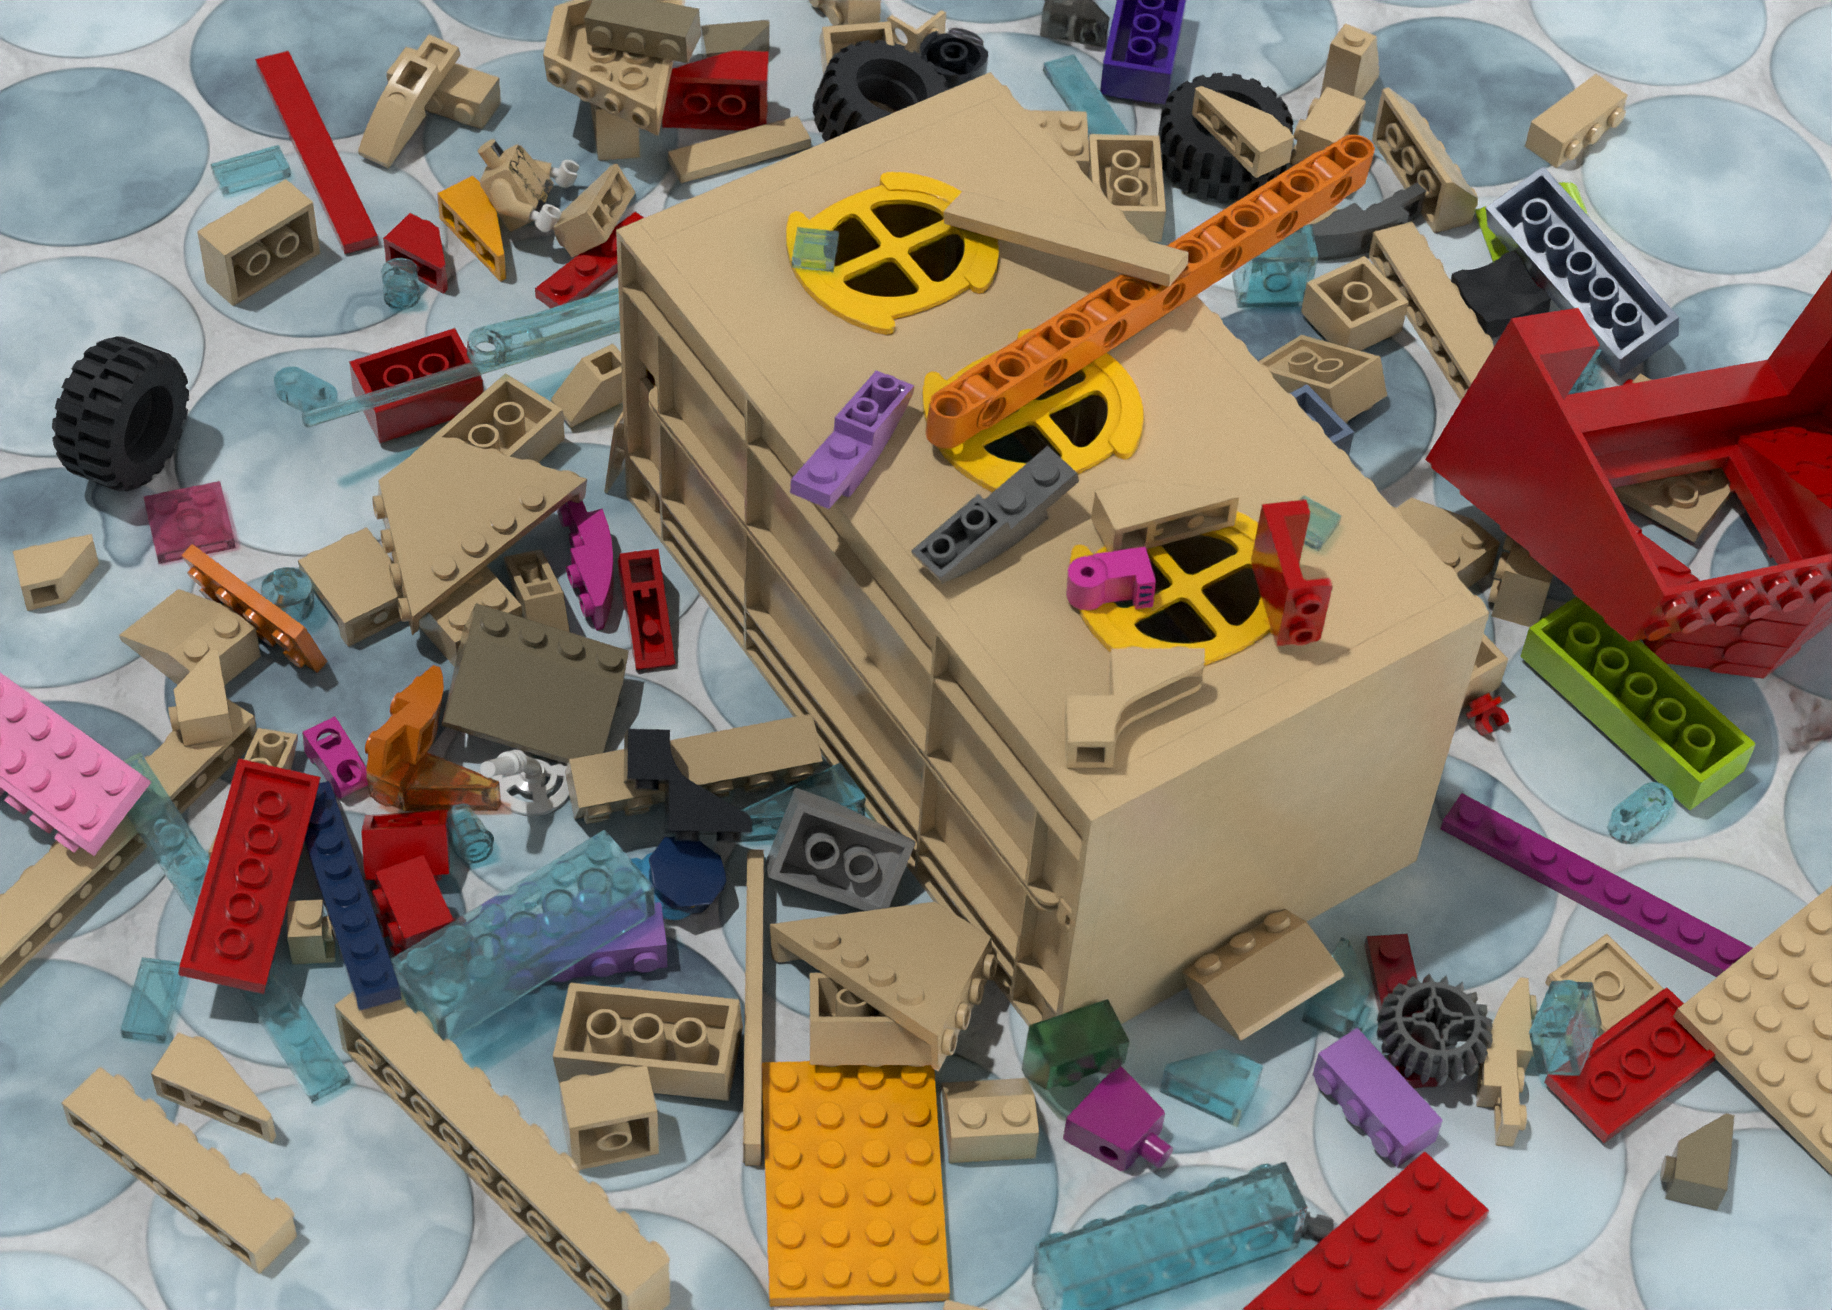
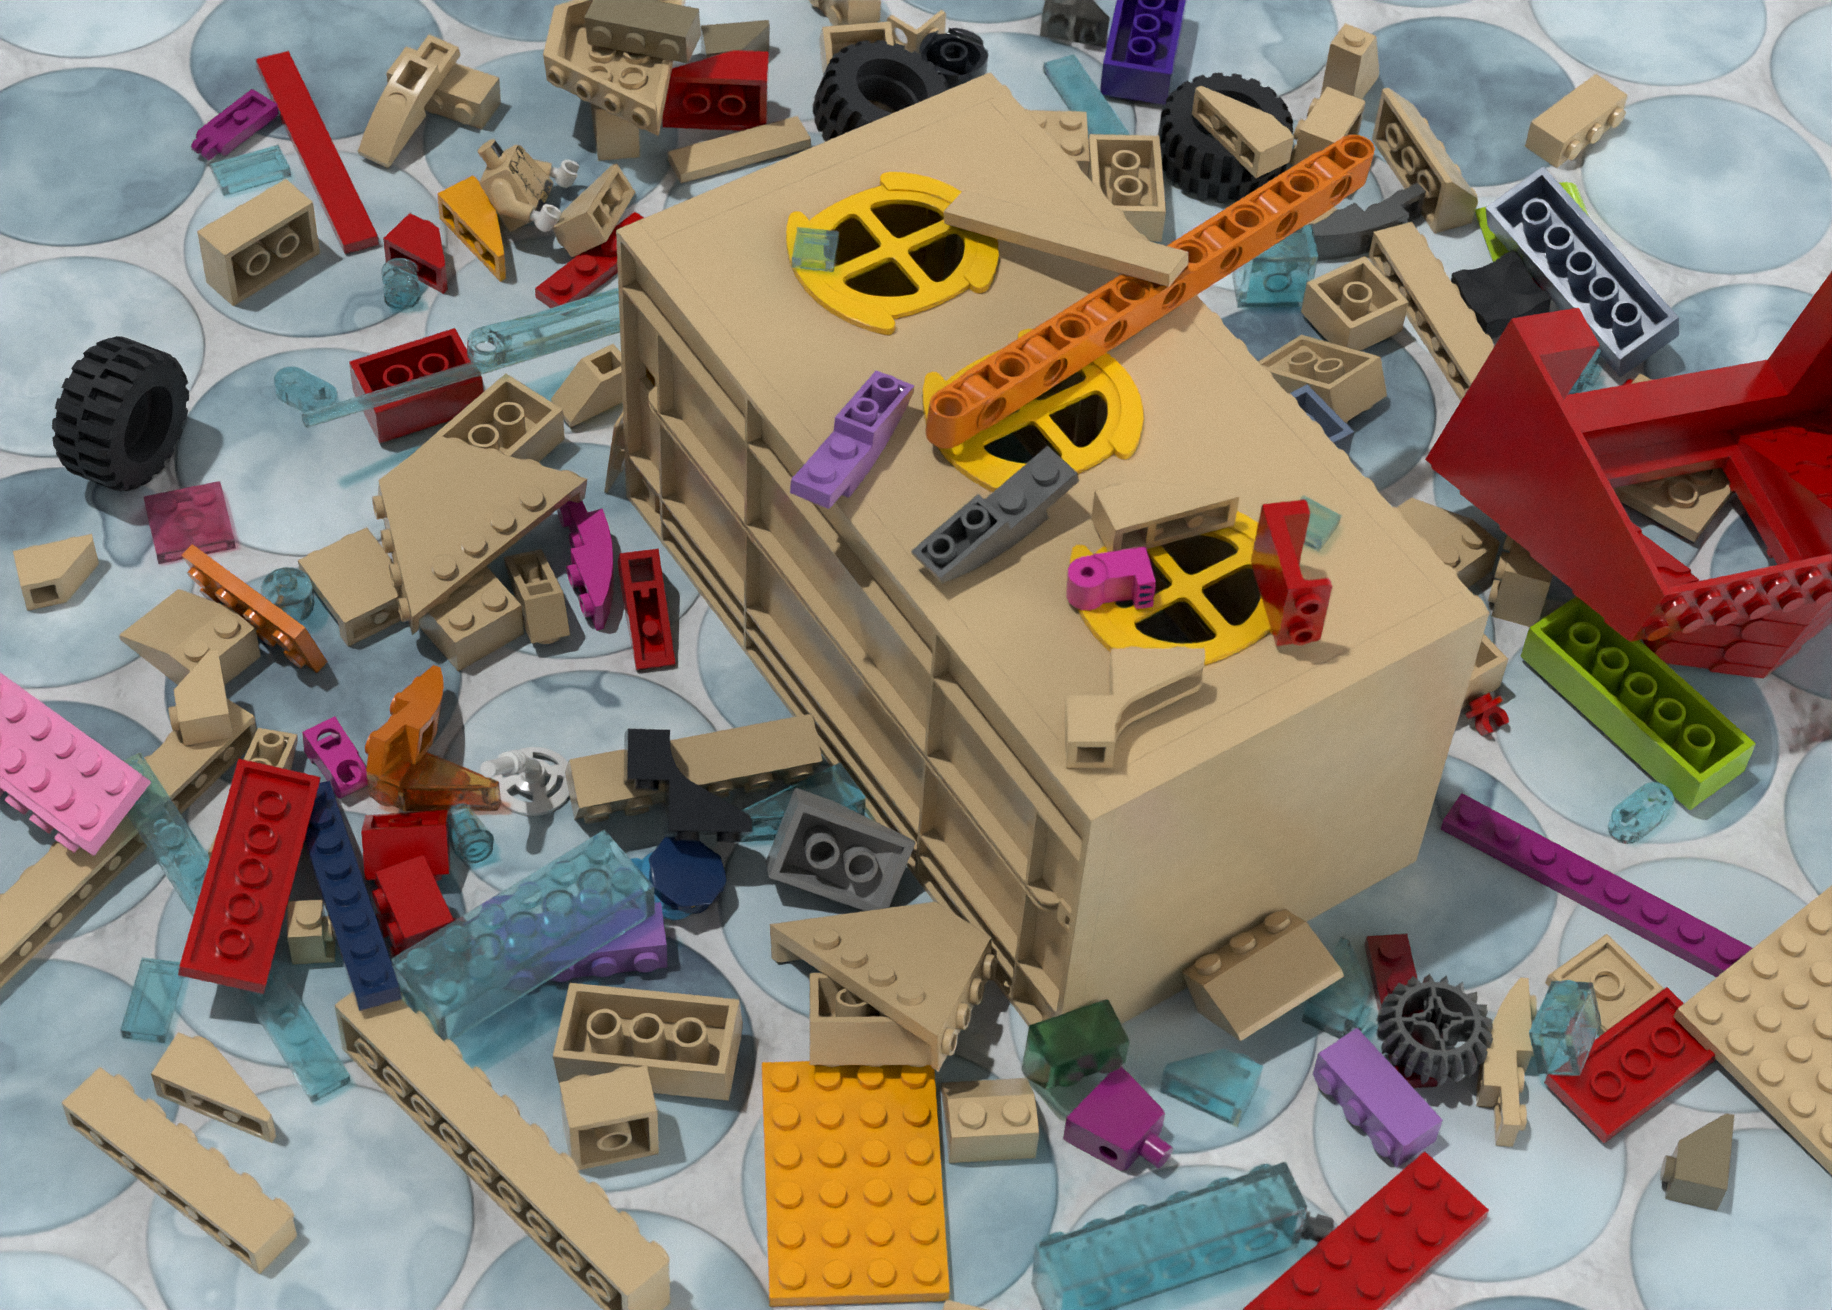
dark tan slope [442,603,629,764] -> none
tan tile [743,849,764,1166] -> none
none -> magenta hinge [191,89,279,160]

